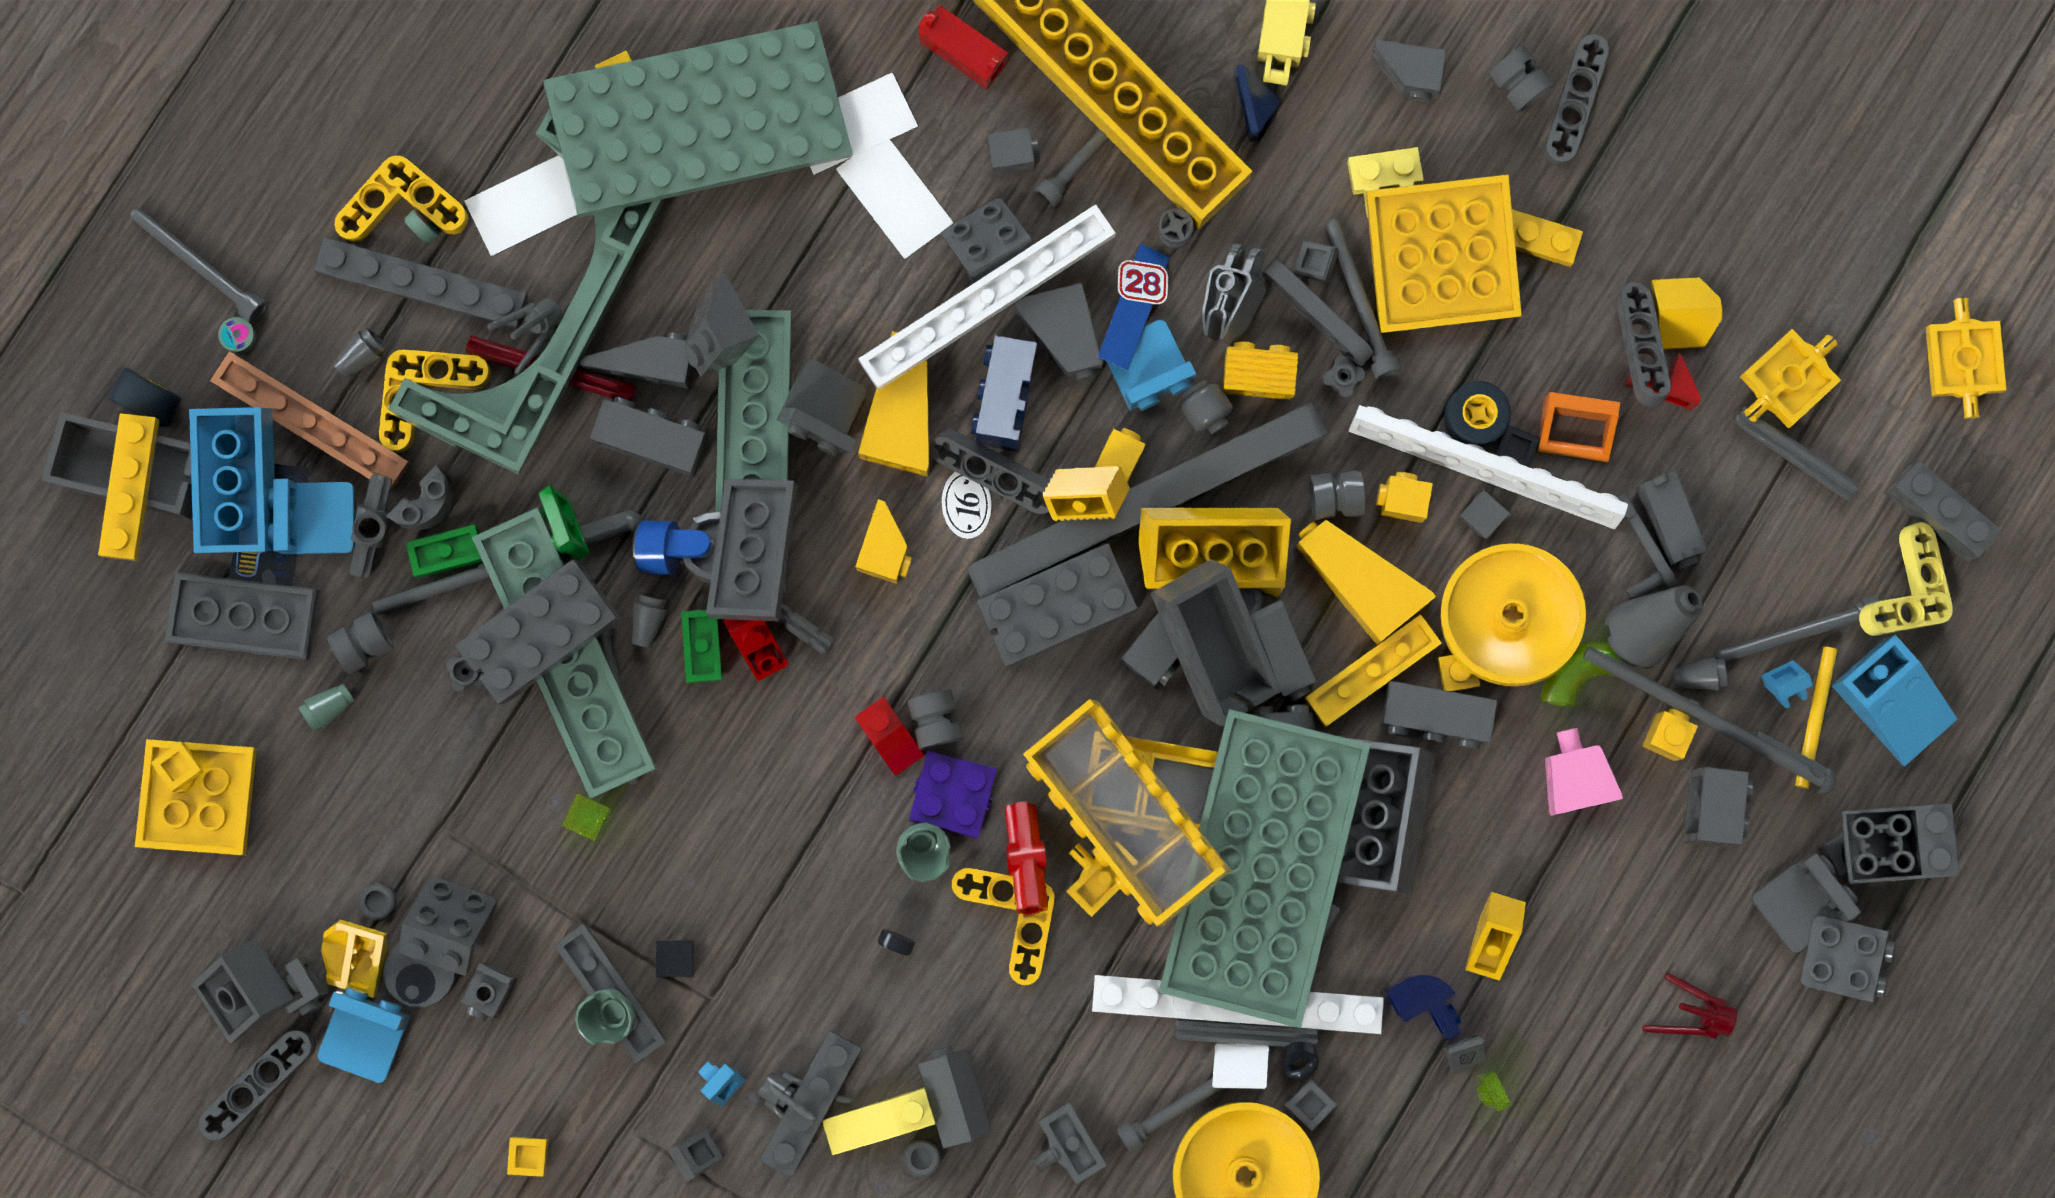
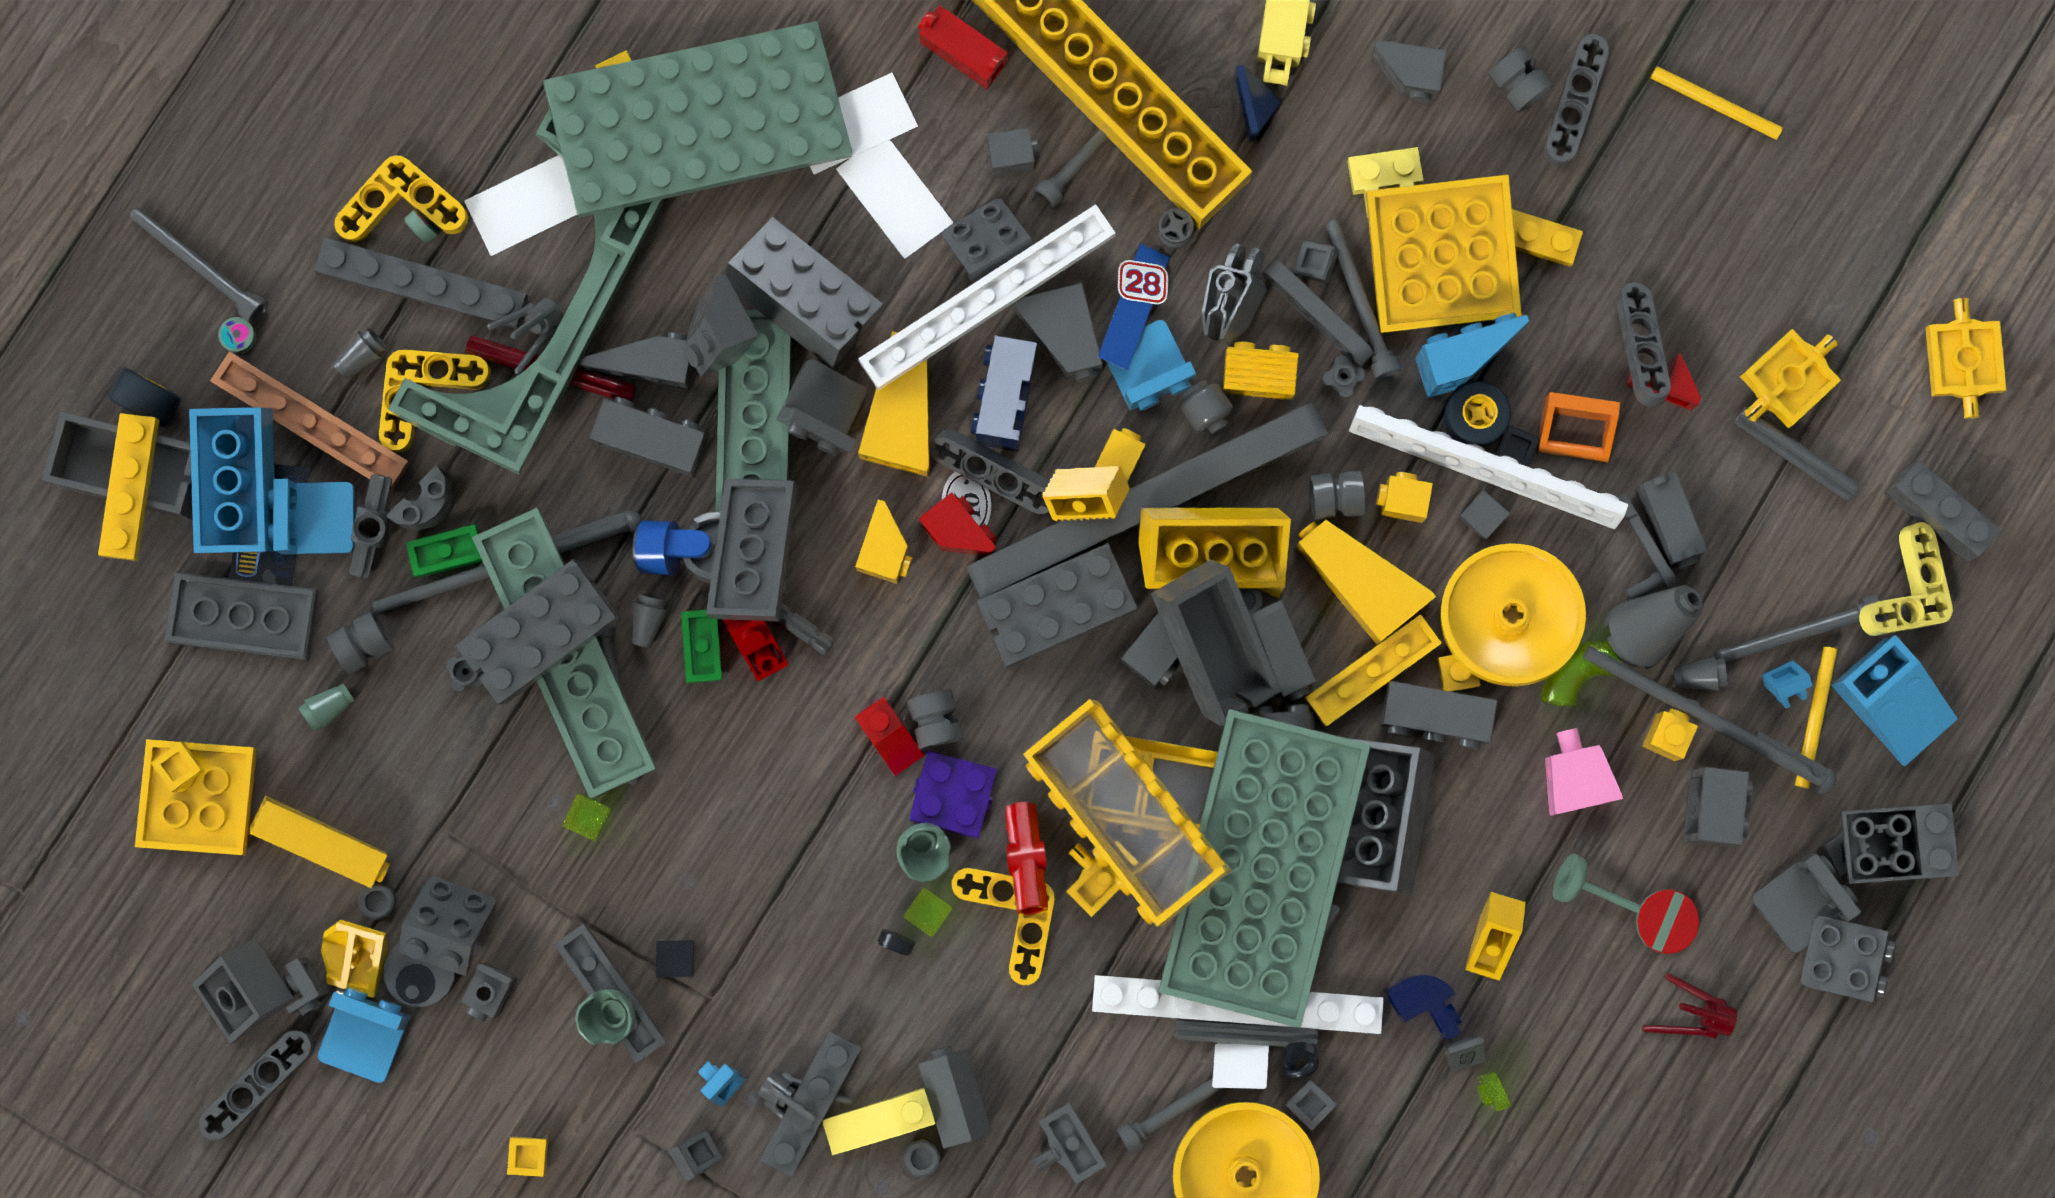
green plate [539,485,590,561] -> none
yellow slope [1651,277,1722,350] -> none
none -> yellow slope [249,795,390,888]
none -> piece [725,217,883,369]
none -> clear neon green plate [903,887,953,938]
none -> red slope [918,492,998,556]
none -> dark azure slope [1415,313,1529,398]
none -> piece [1553,853,1699,954]
none -> yellow bar [1650,66,1783,140]

